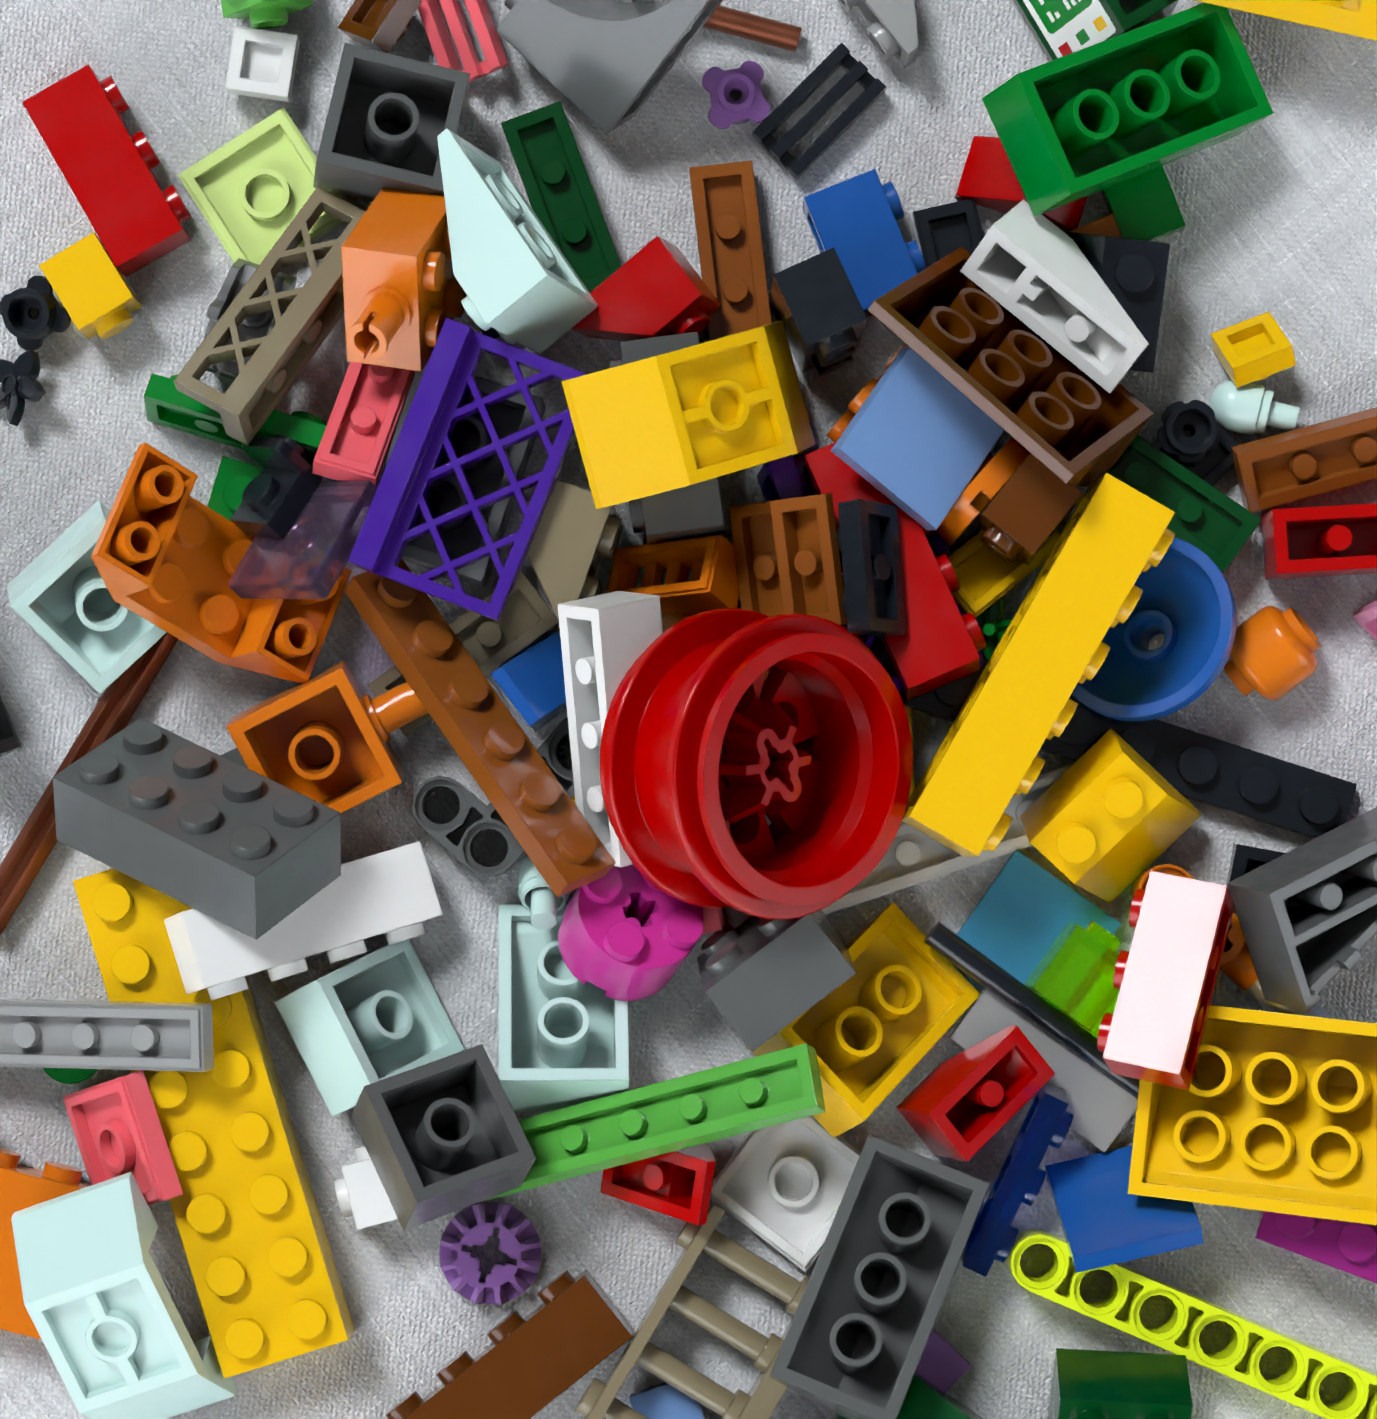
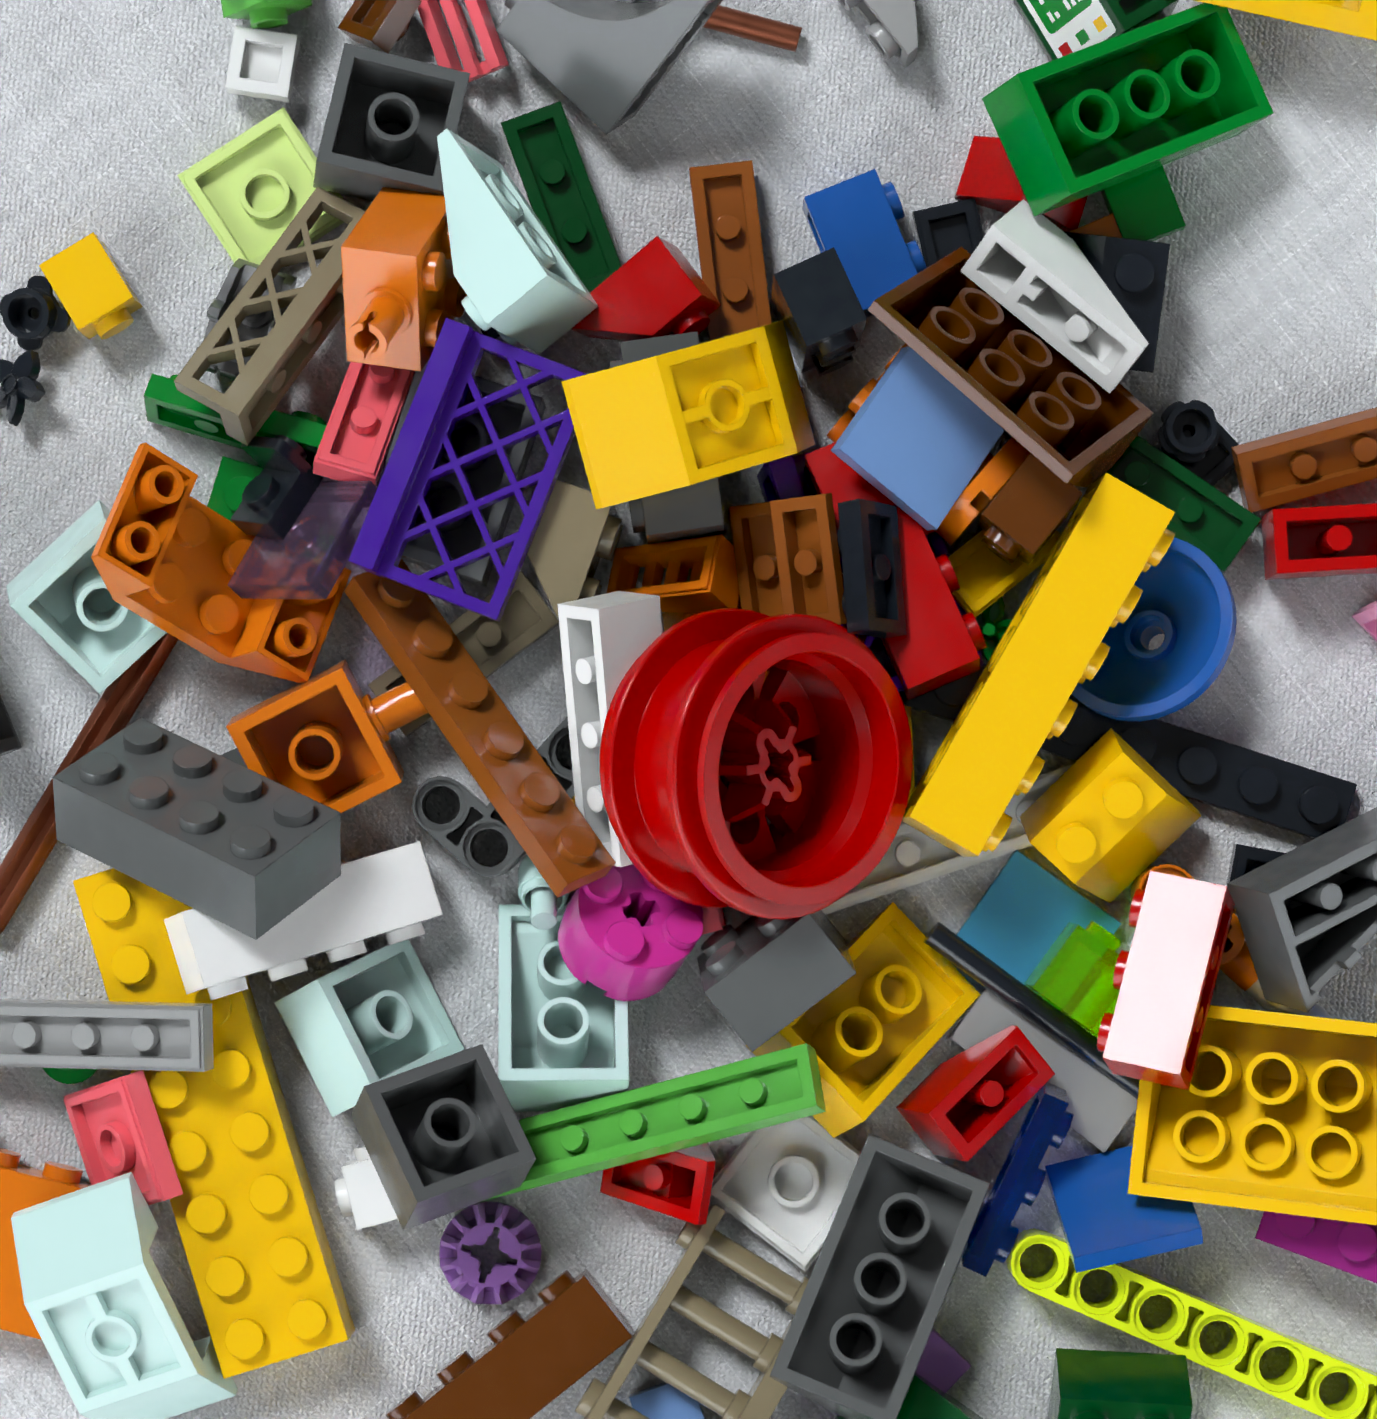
red brick [22,64,192,277] -> none
blue slope [491,632,567,732] -> none
medium lavender plate [702,61,770,129] -> none
black tile [752,42,886,180] -> none
light aqua cylinder [1209,380,1300,436] -> none
yellow plate [1210,311,1296,388] -> none
orange head [1224,606,1322,700] -> none

